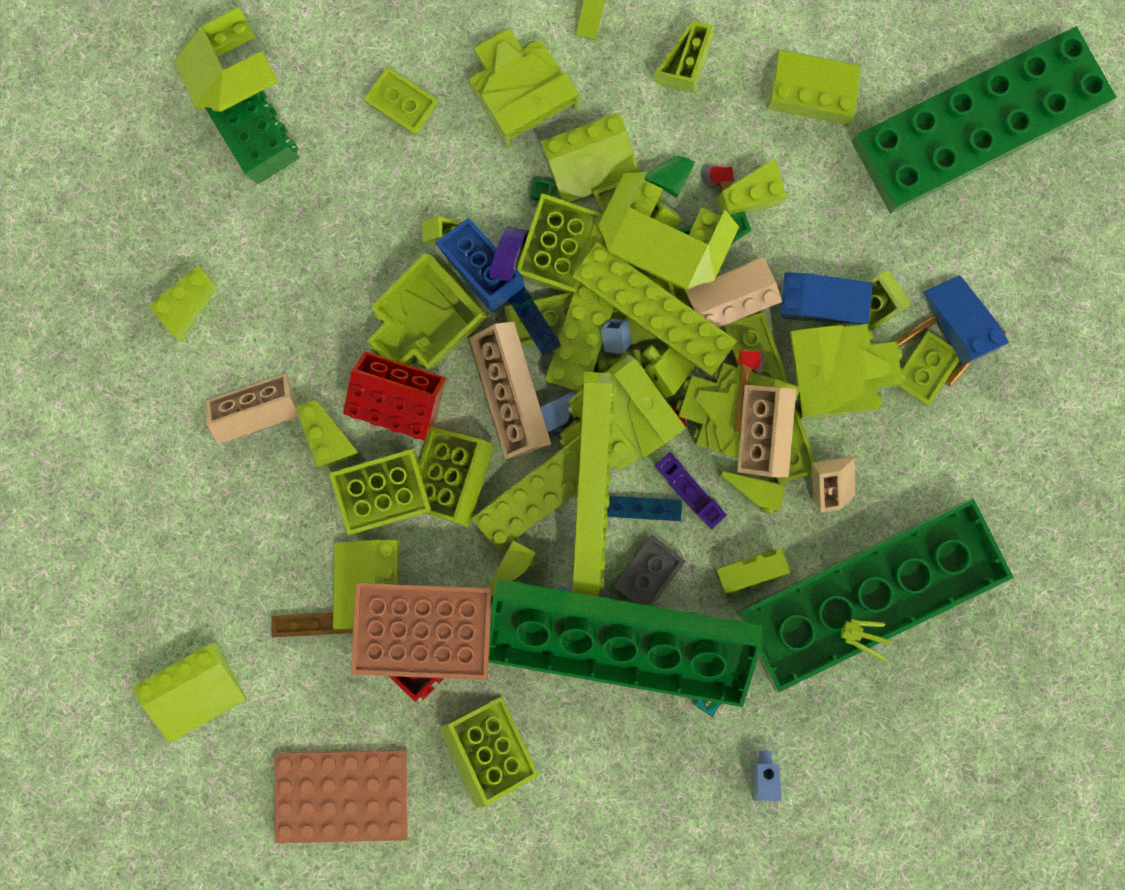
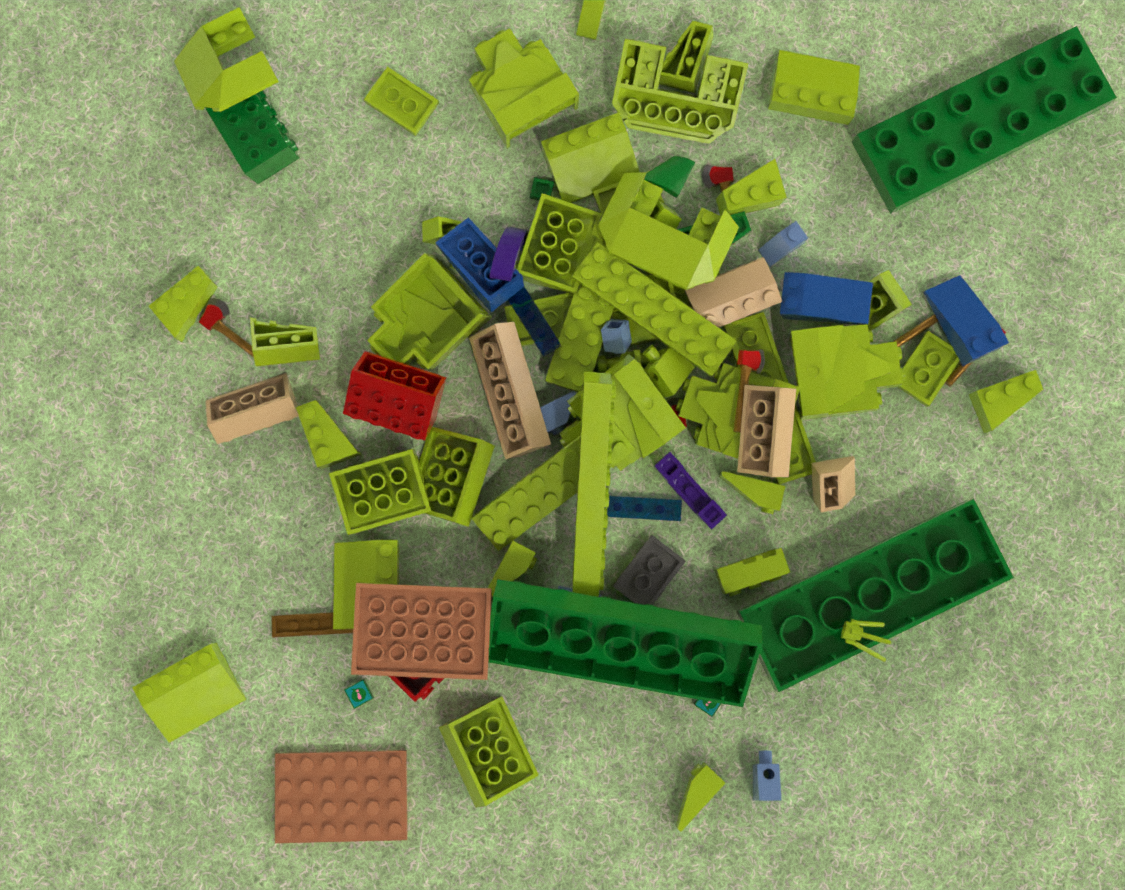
none -> piece [199,298,254,358]
none -> lime wedge [250,317,320,366]
none -> tile [344,679,374,709]
none -> lime slope [612,39,749,144]
none -> lime slope [676,762,726,832]
none -> medium blue slope [758,221,808,267]
none -> lime wedge [969,370,1044,433]

